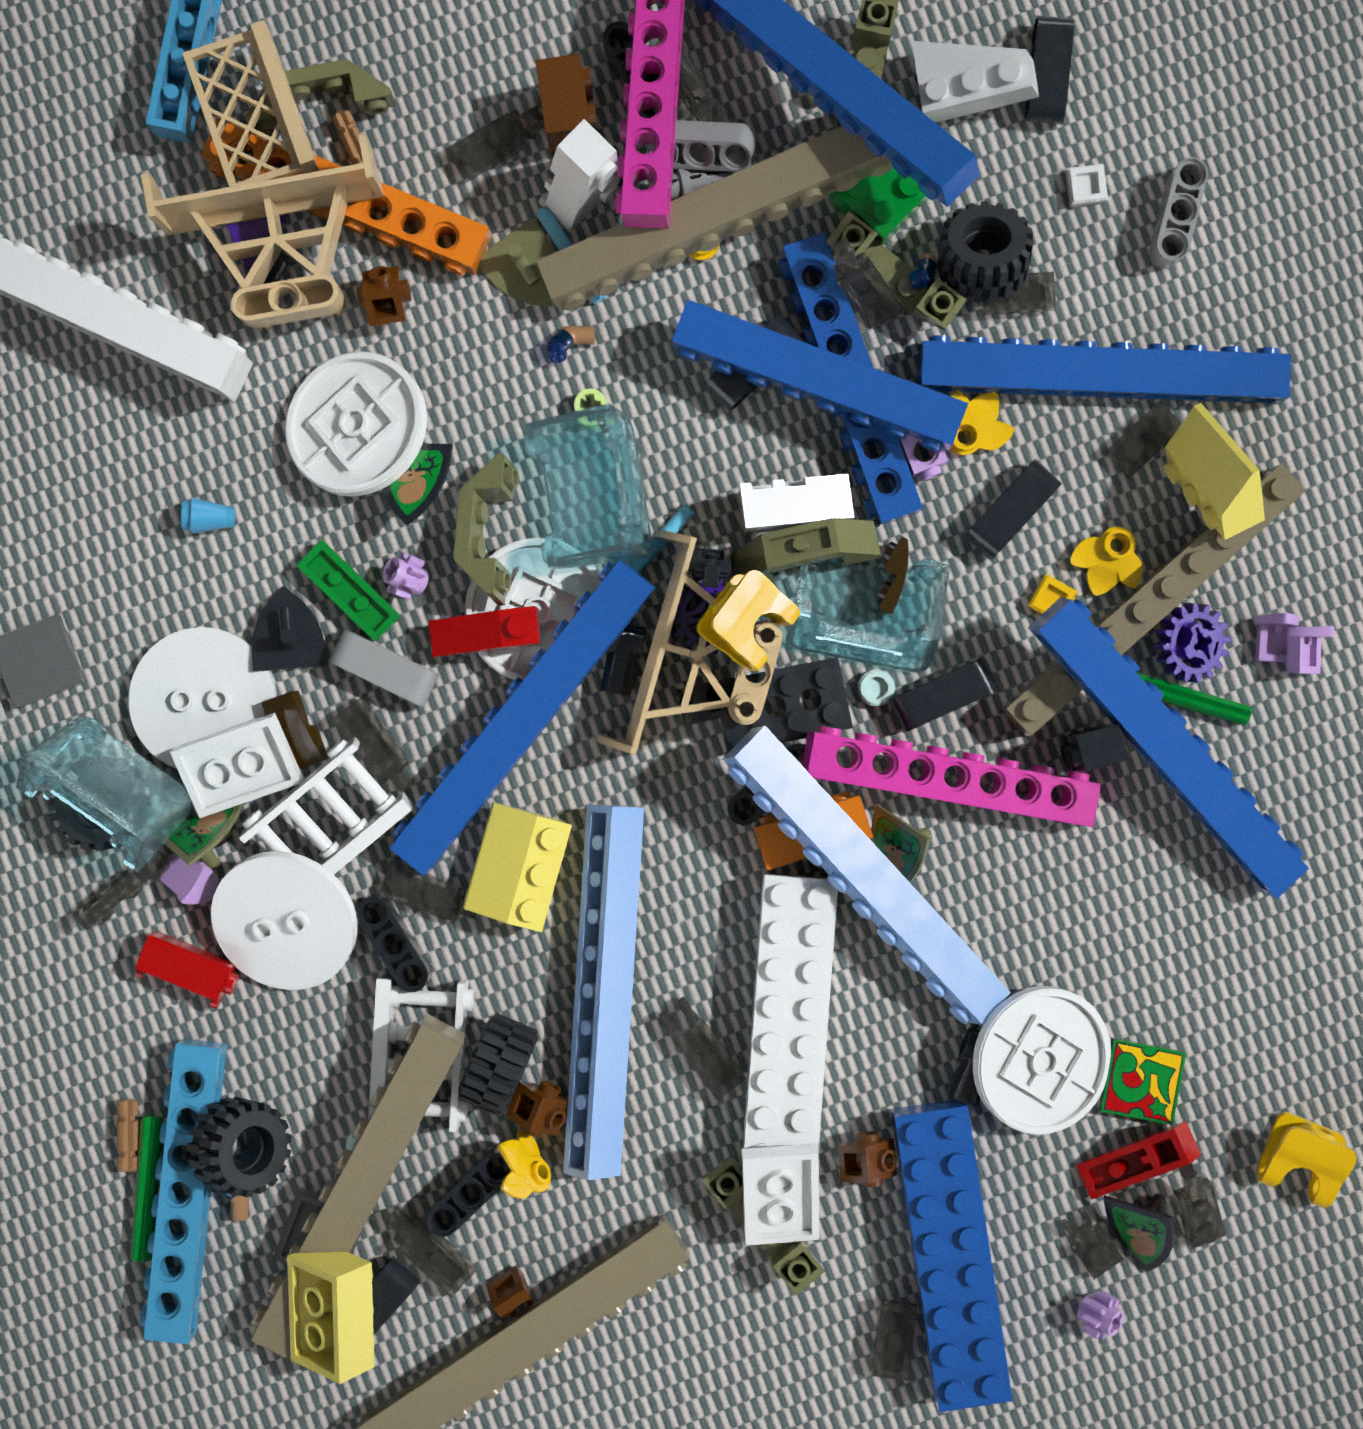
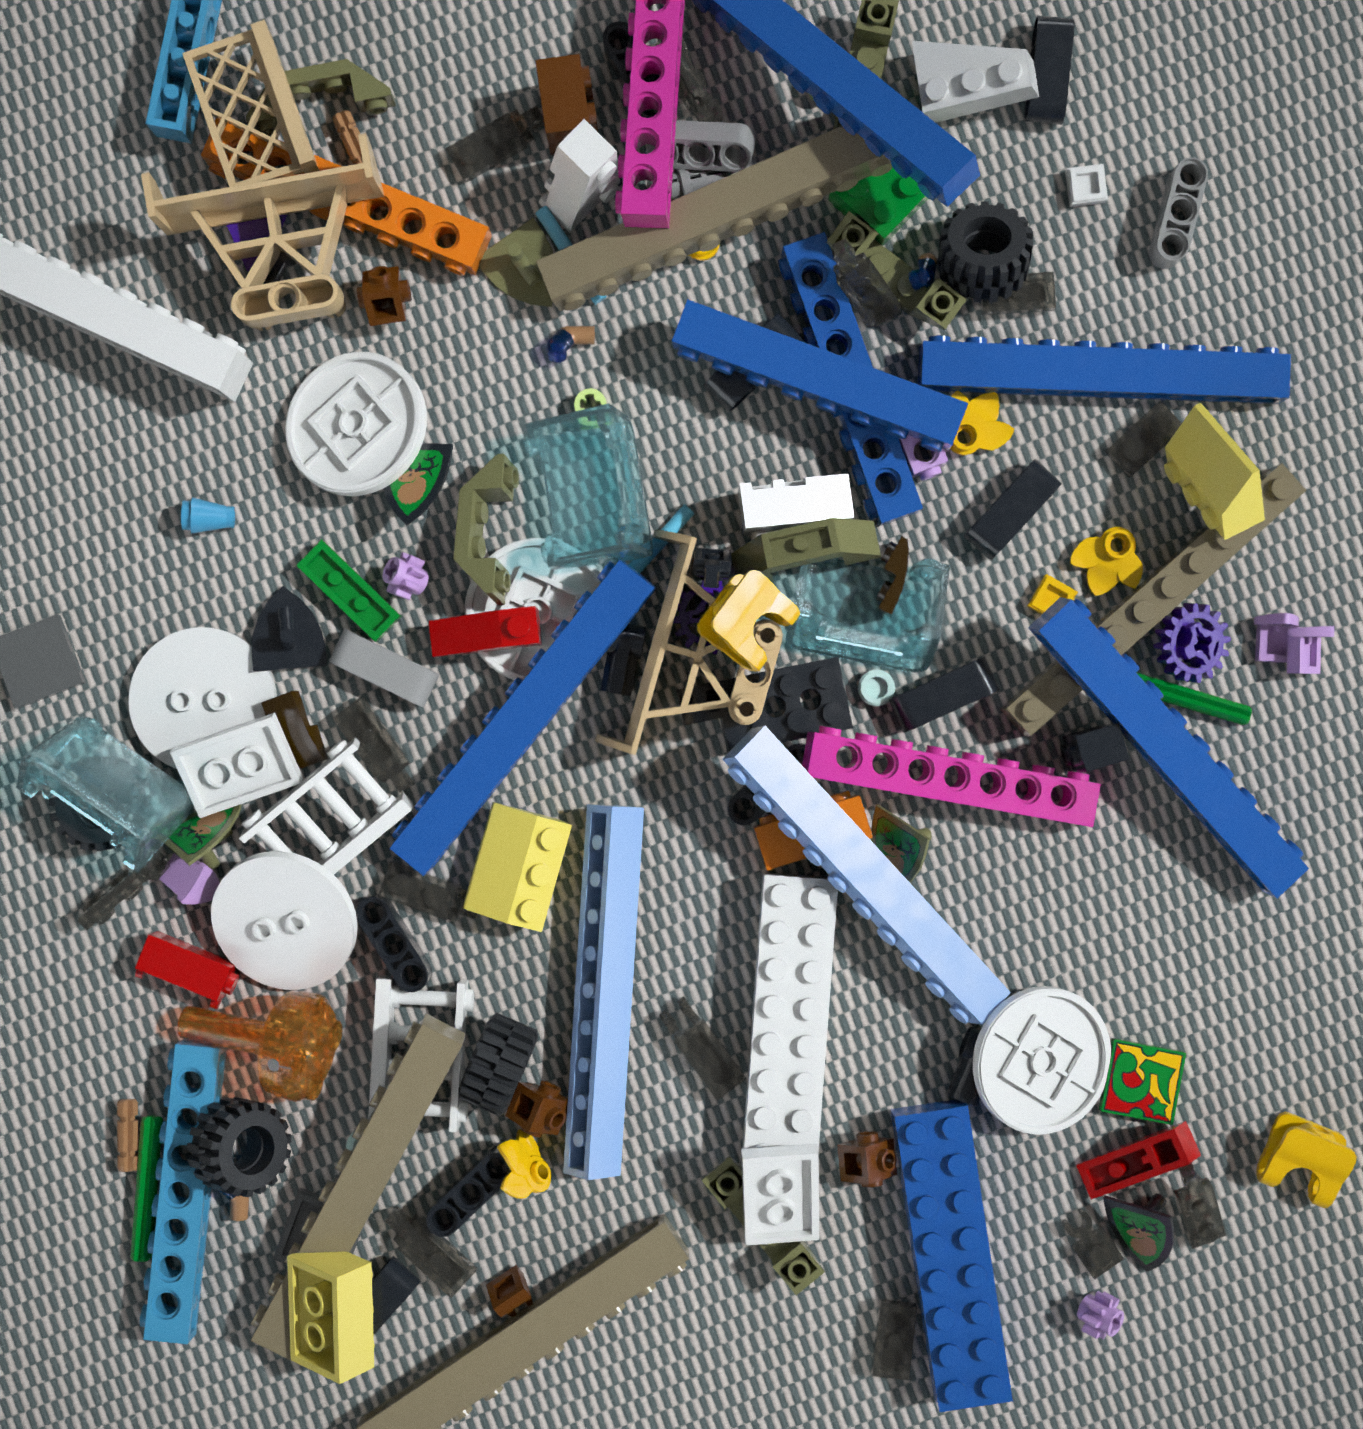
none -> clear orange piece [177,991,343,1102]

